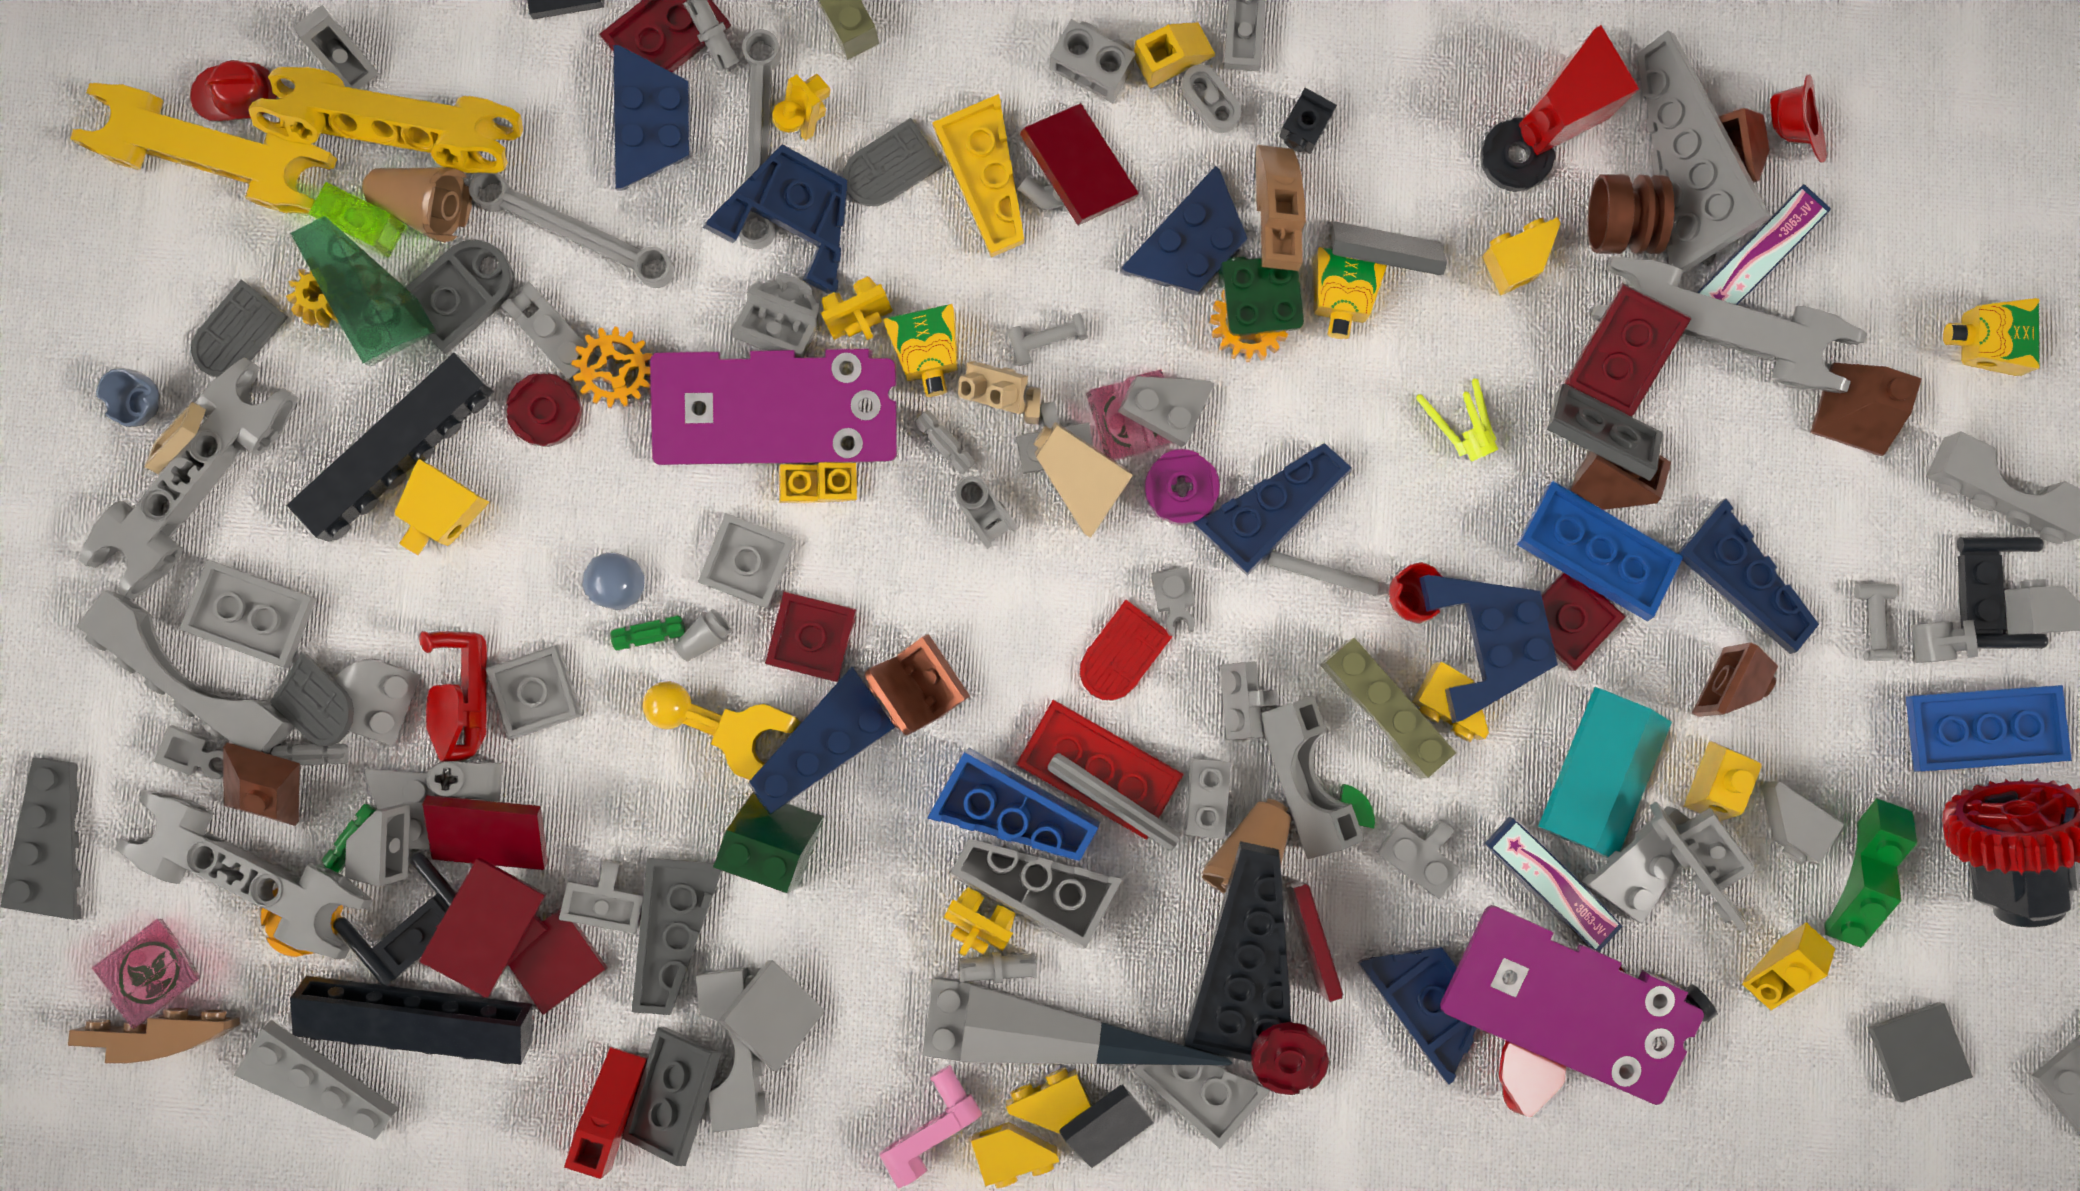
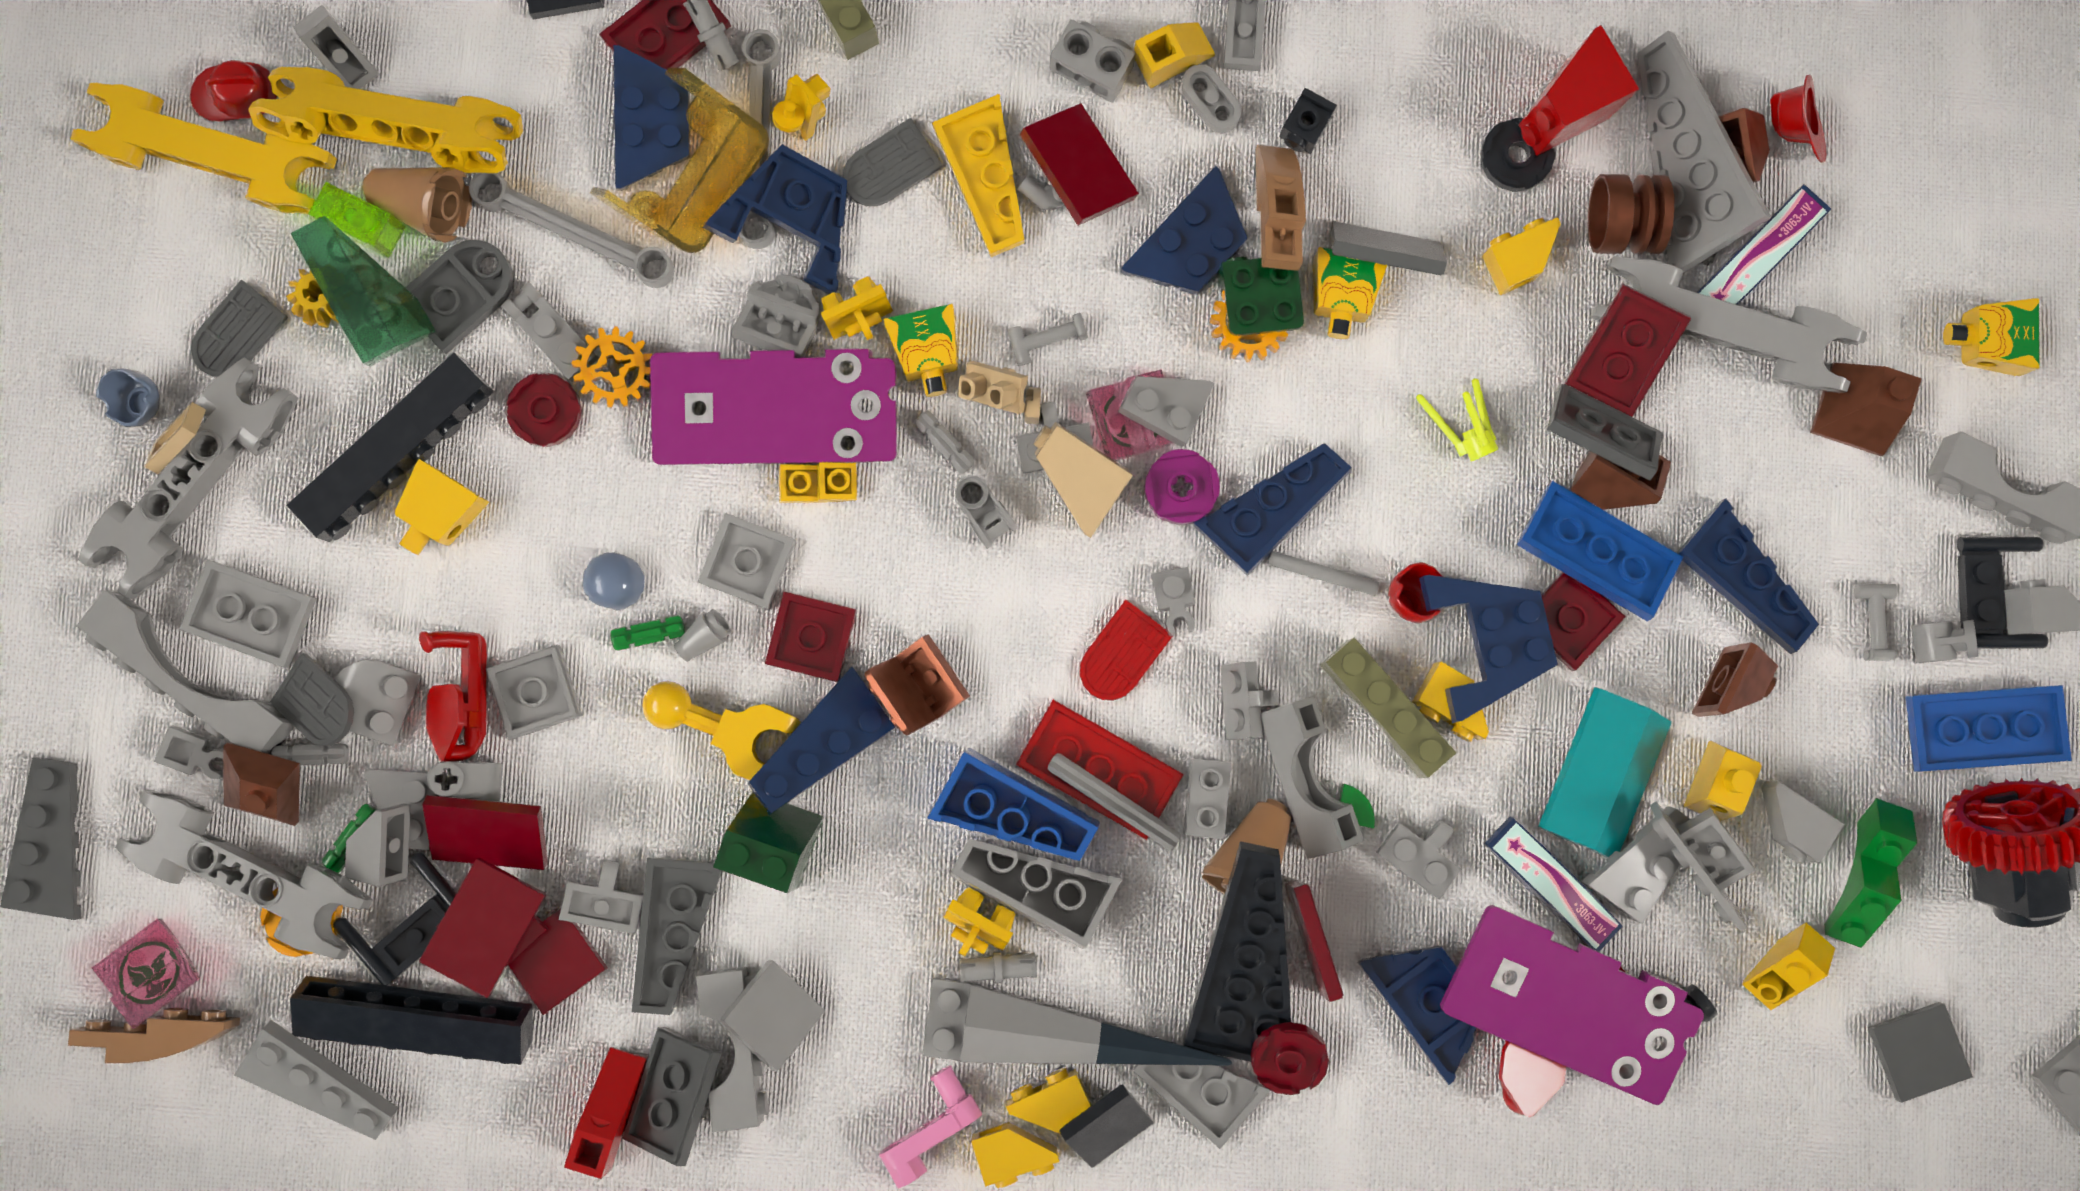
none -> clear yellow windscreen [590,68,769,253]

